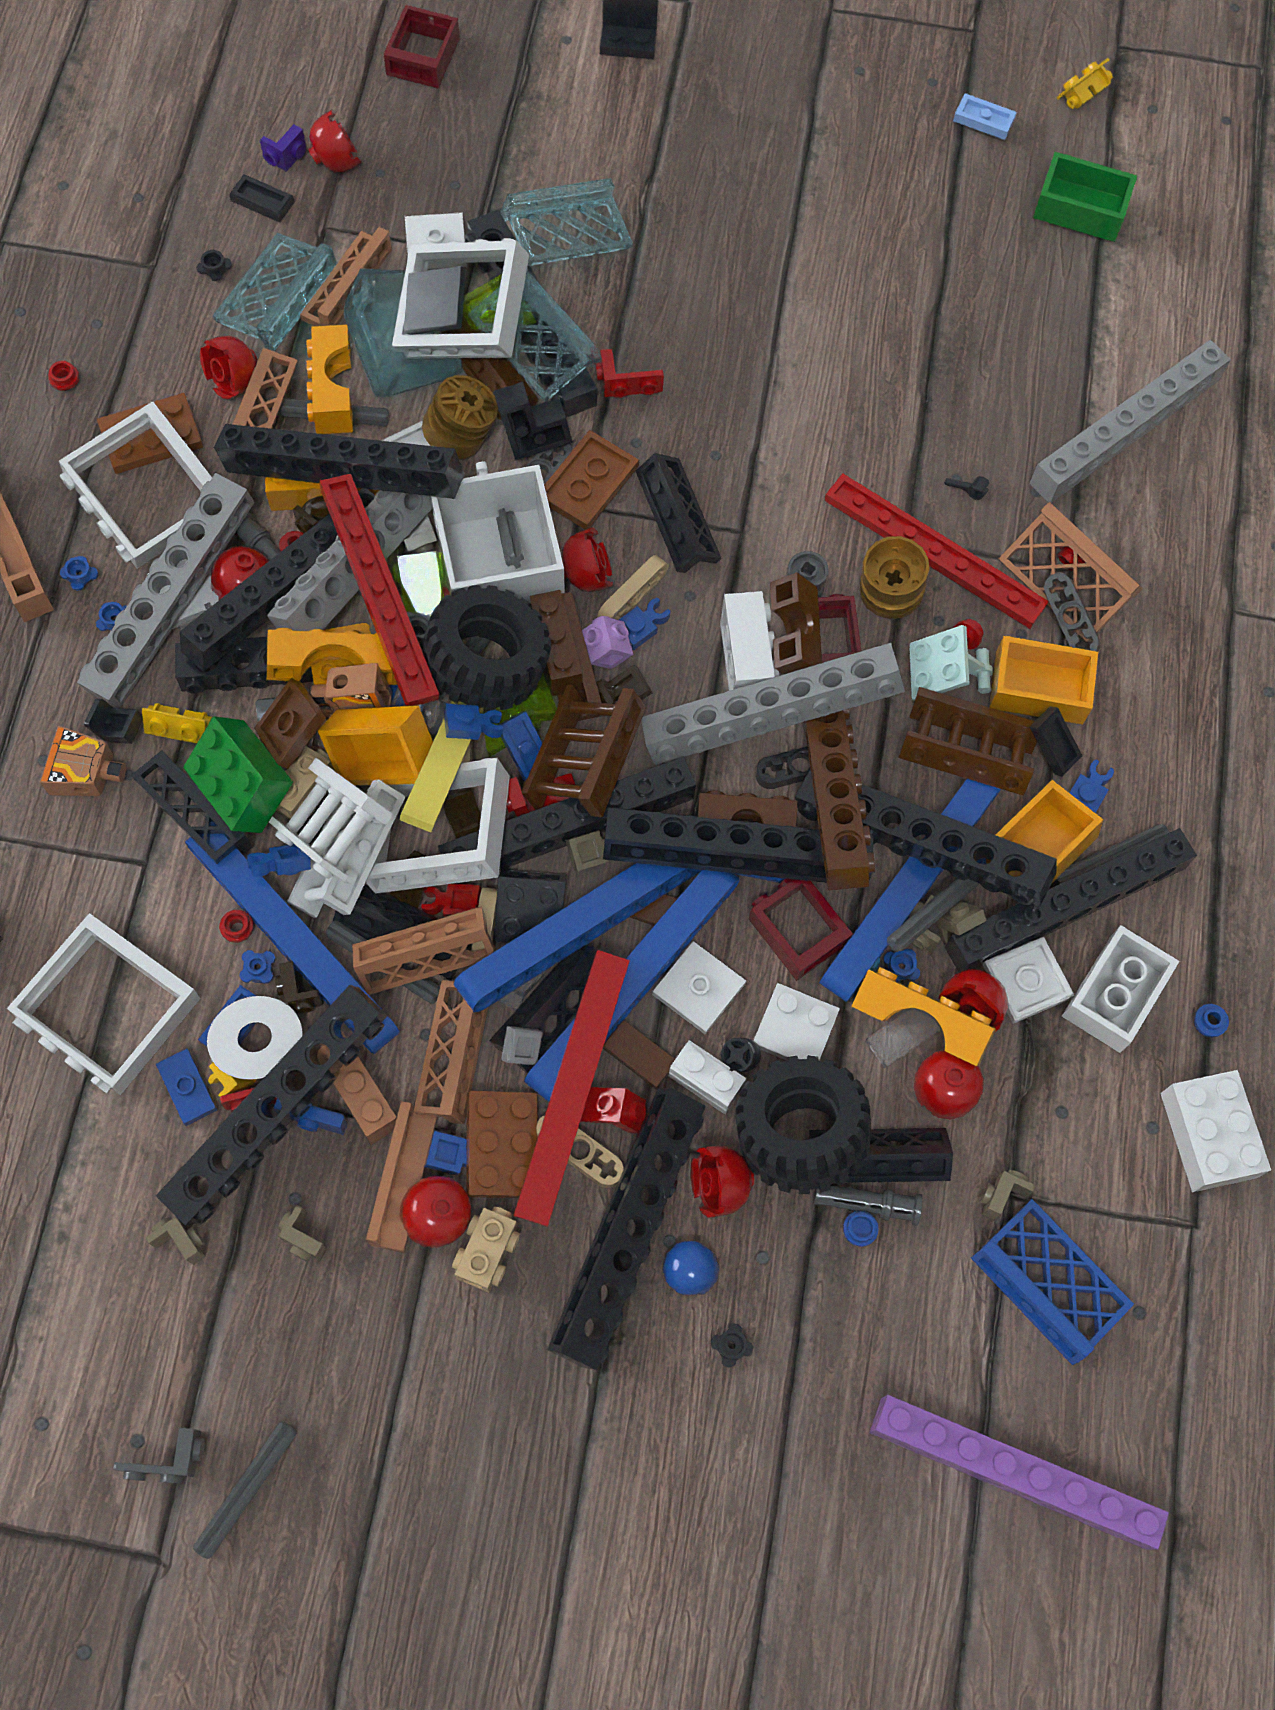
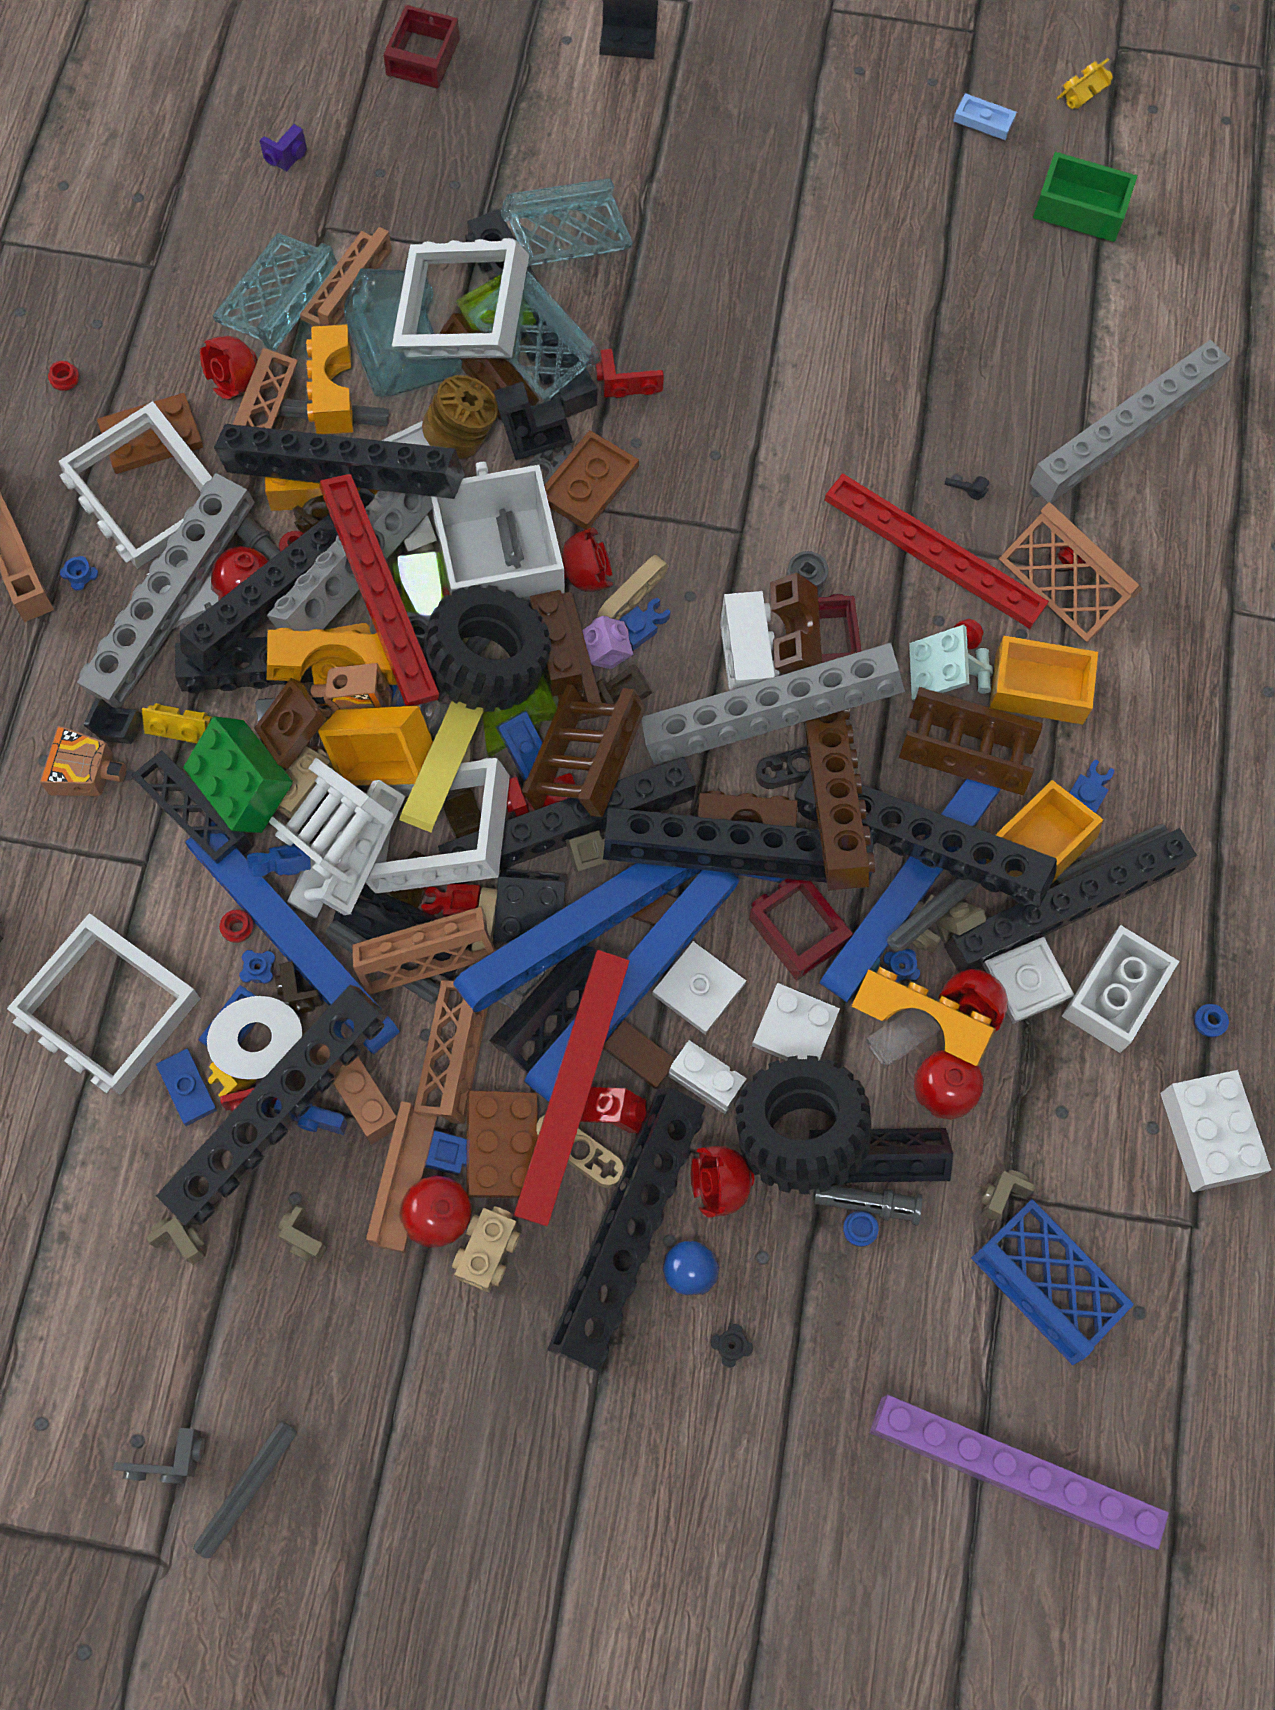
blue plate [96,602,127,631] -> none
black plate [196,250,232,281] -> none
black tile [229,174,295,223] -> none
red cylinder [308,110,362,172] -> none
tile [404,266,466,335] -> none
white plate [405,213,467,269] -> none
blue plate [444,703,504,740] -> none
light grey tile [501,1026,543,1065] -> none
black fence [635,453,722,573] -> none
black wheel [721,1038,761,1072] -> none
pearl gold wheel [860,536,929,619] -> none
black tile [1030,706,1082,777] -> none
dark grey beam [1044,573,1101,652] -> none

